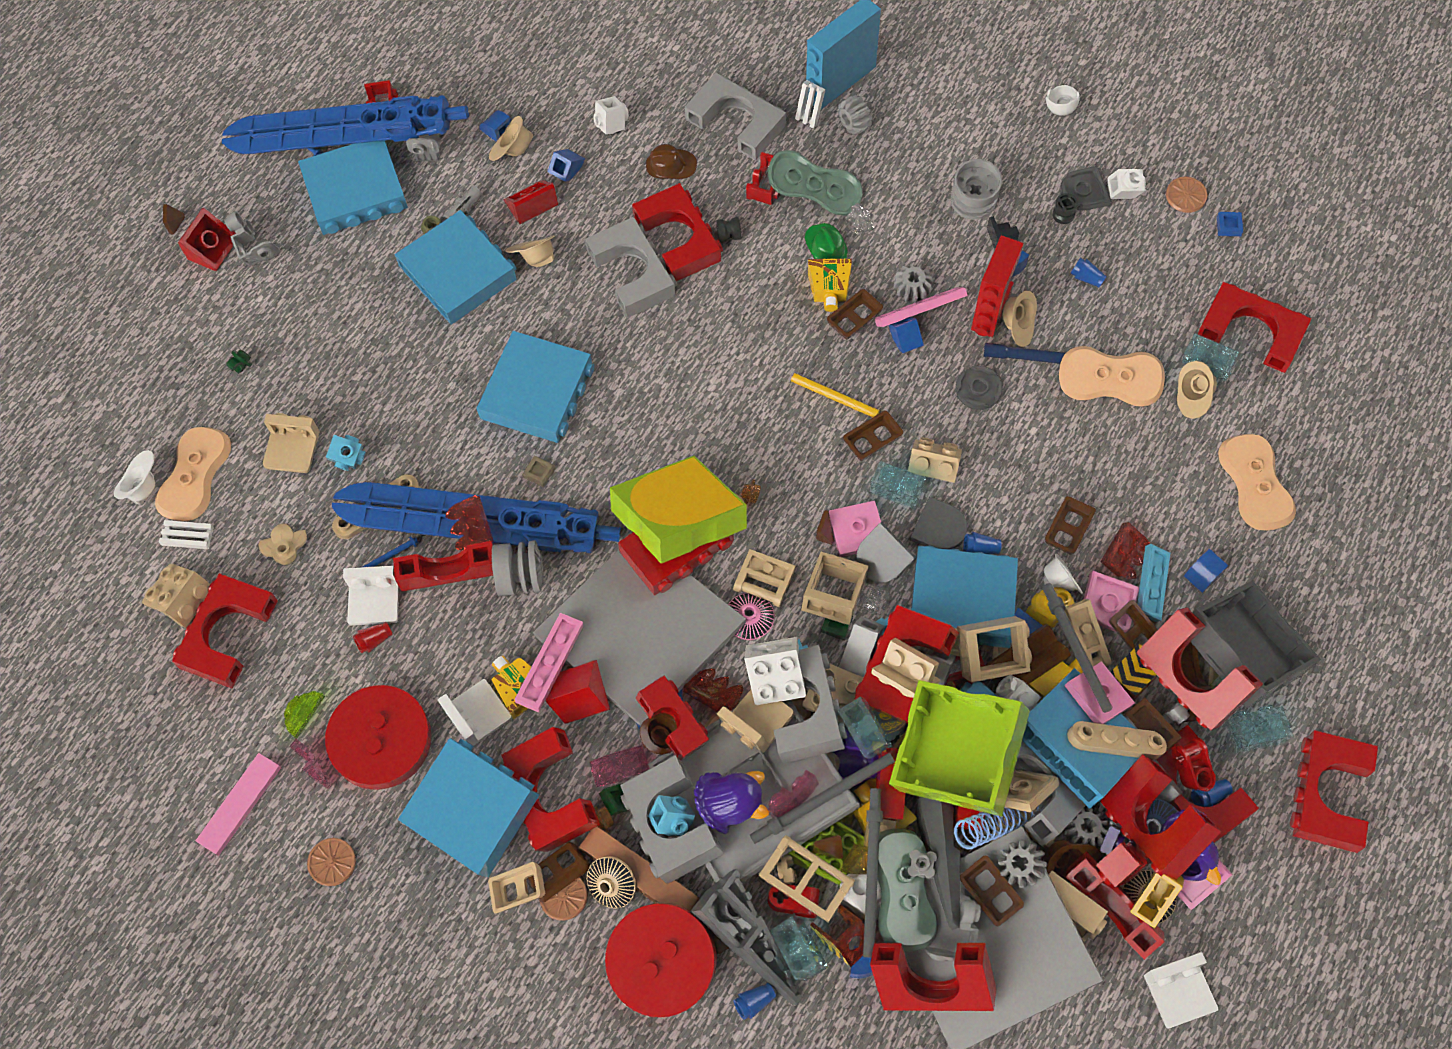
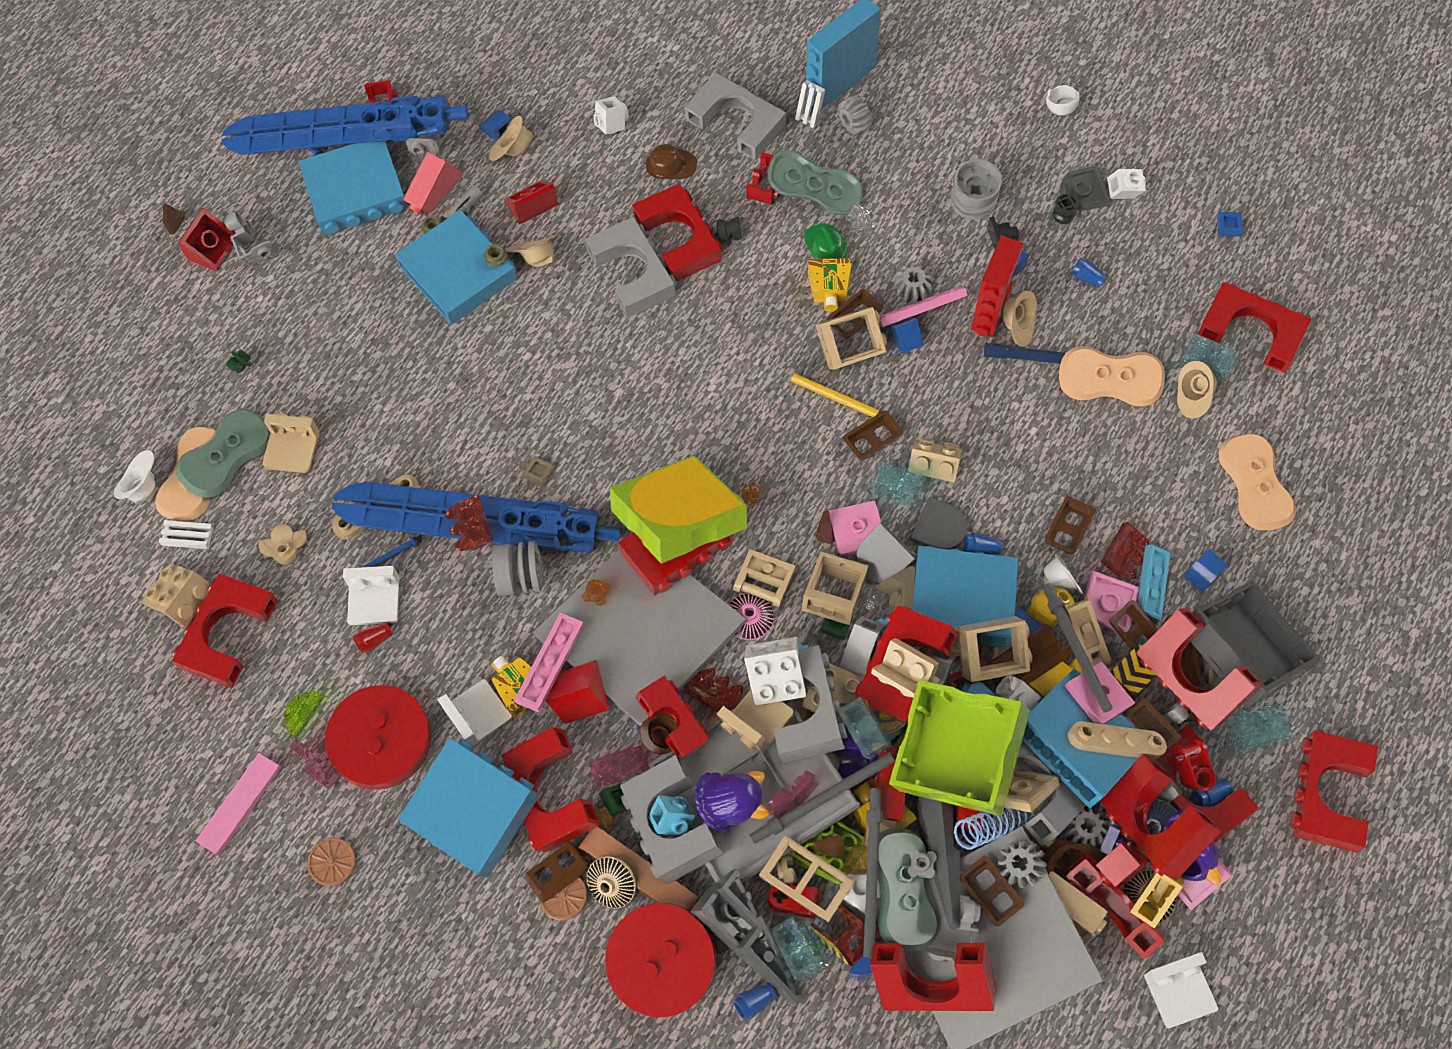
medium azure brick [326,435,366,471] -> none
red arch [393,541,493,592] -> none
dark azure brick [476,331,594,443] -> none
tan piece [488,862,545,913] -> none
blue brick [547,149,585,182] -> none
dark grey tile [955,365,1003,410] -> none
nougat wheel [1166,177,1208,213] -> none
none -> sand green plate [176,409,270,498]
none -> coral slope [403,152,463,214]
none -> olive plate [484,244,507,267]
none -> clear orange plate [582,579,611,606]
none -> tan window [815,307,887,370]
none -> dark tan slope [876,566,915,615]

